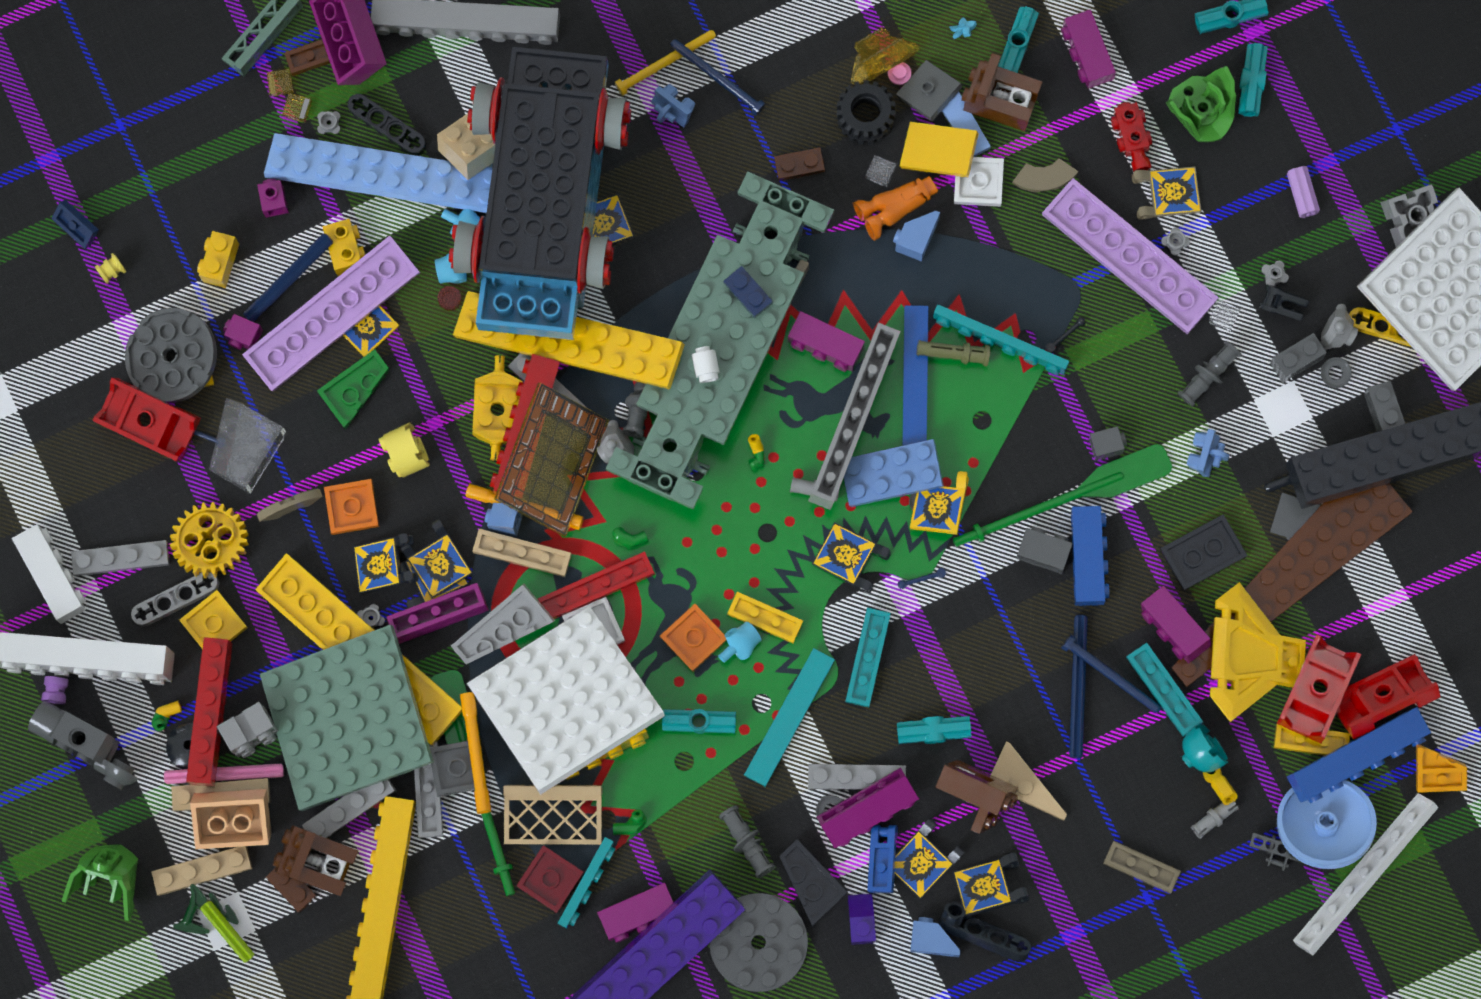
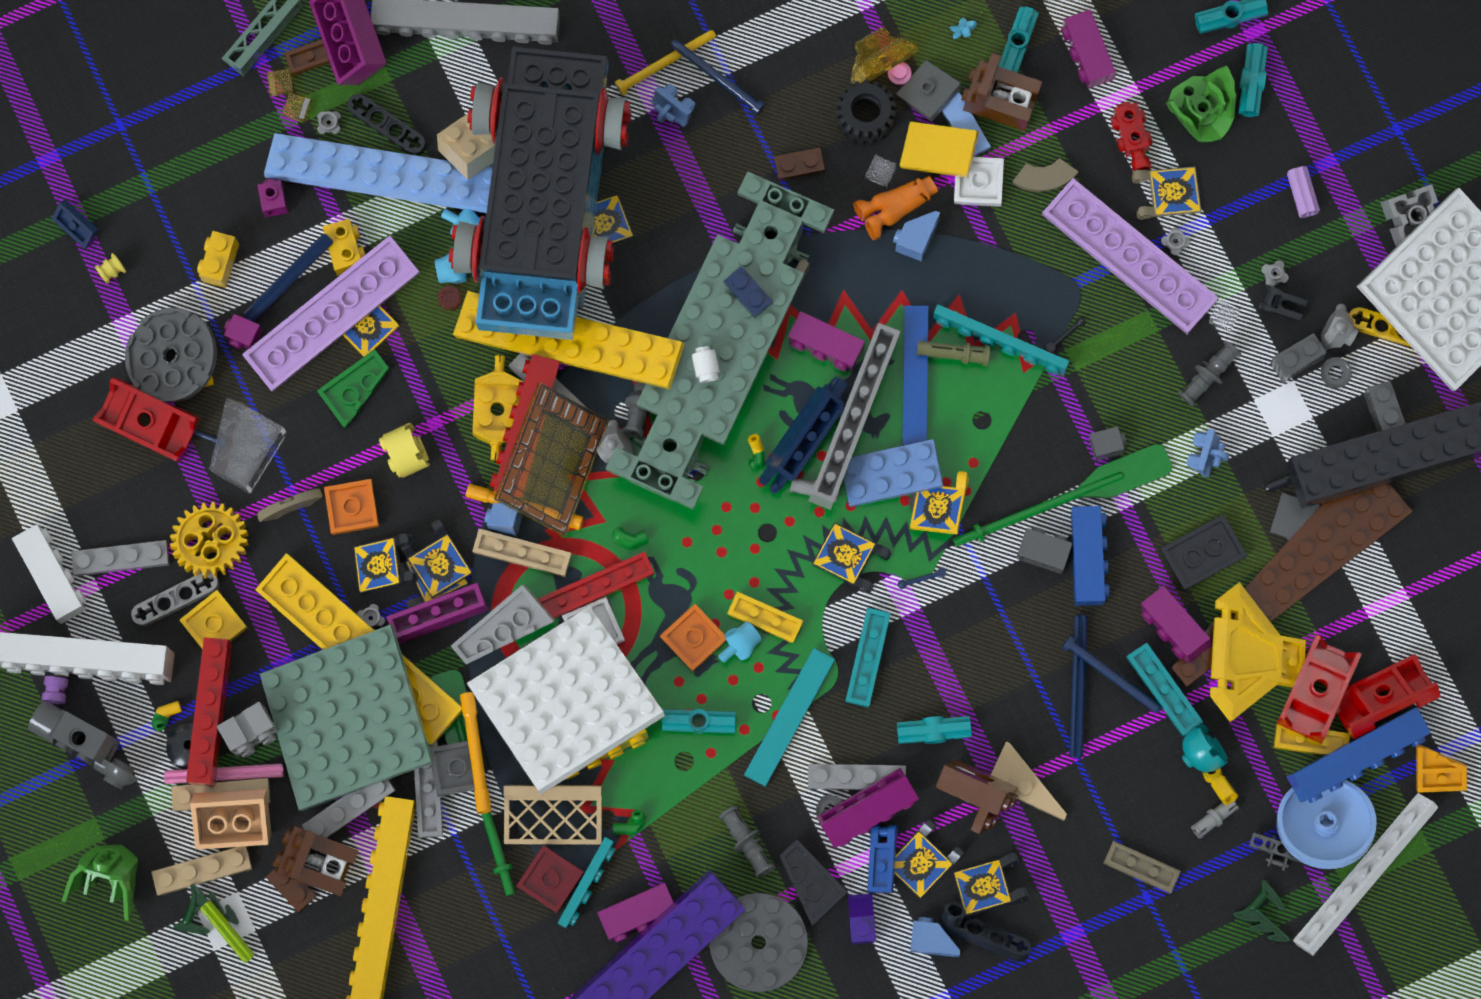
none -> dark blue hinge [759,377,848,494]
none -> dark green piece [1232,880,1290,942]

